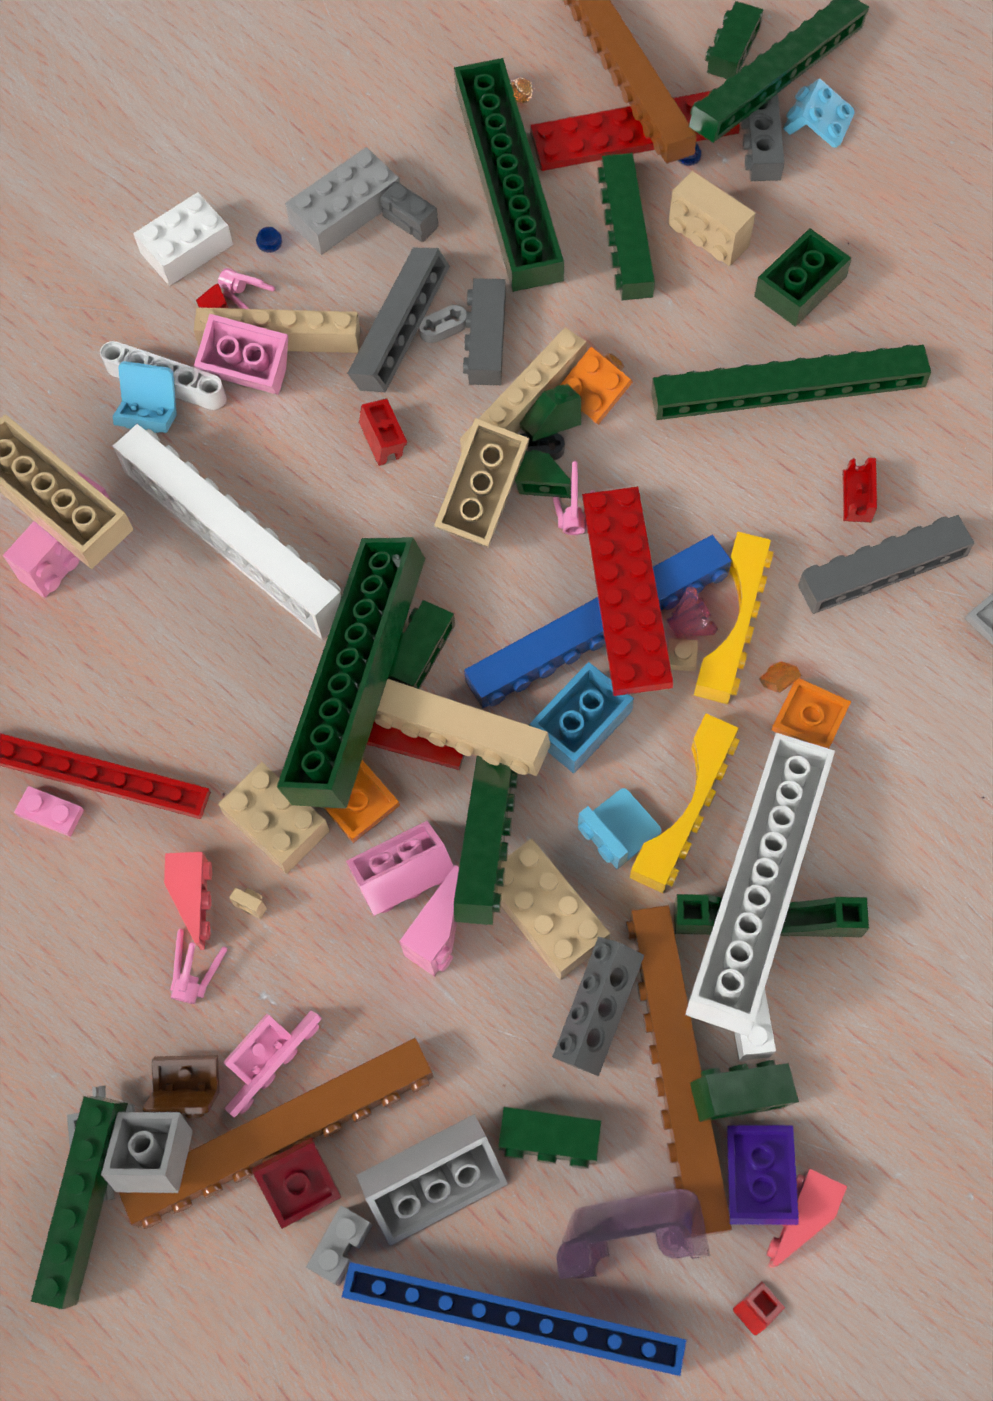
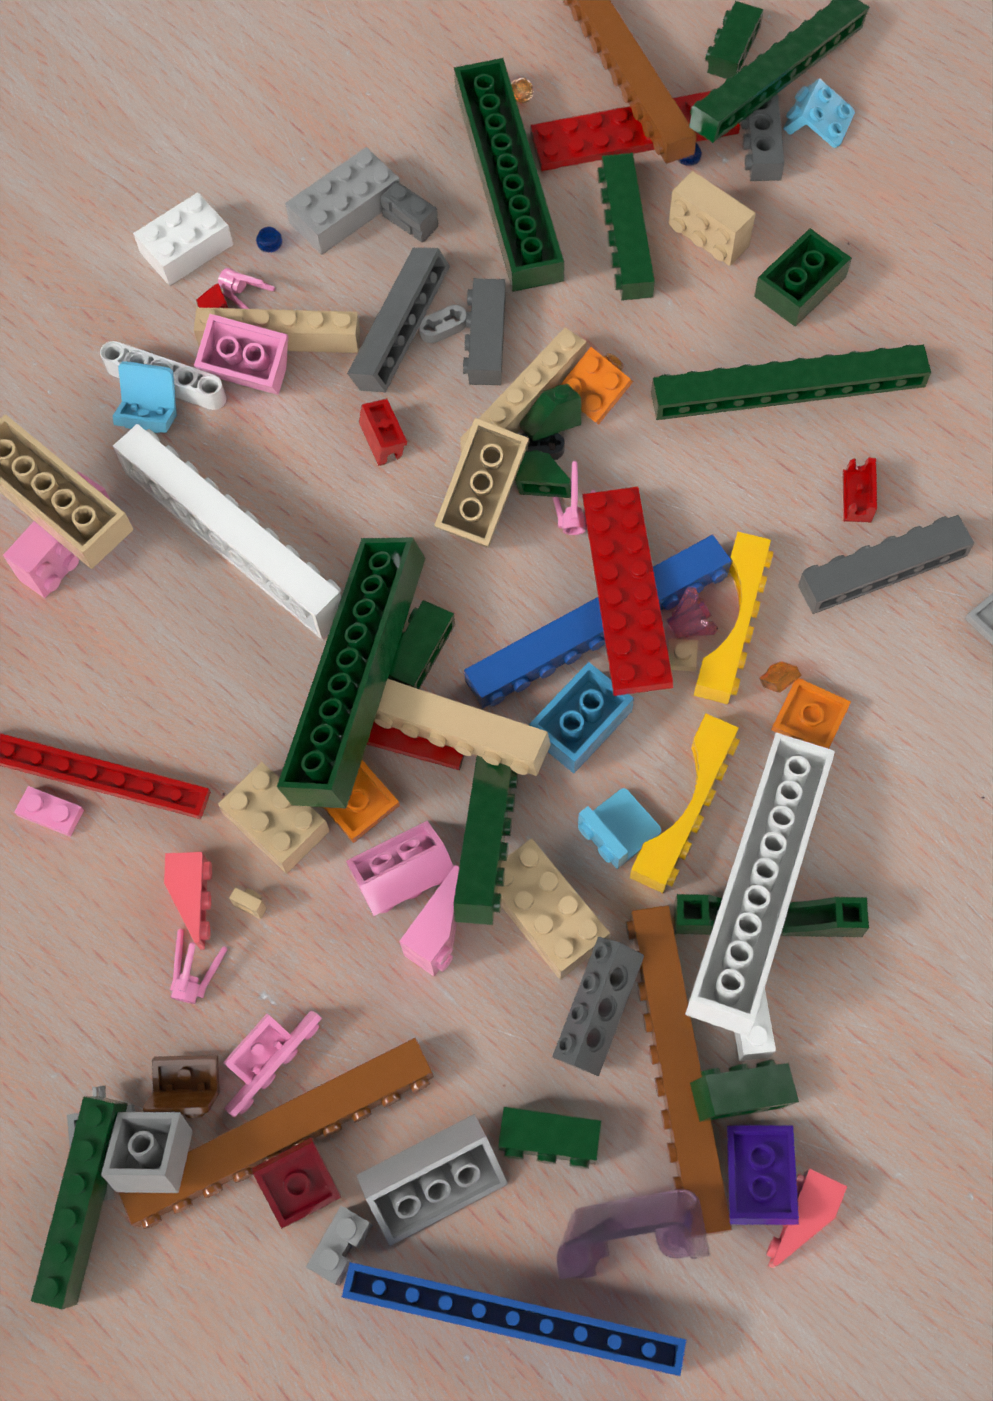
red slope [733,1281,785,1336] -> none

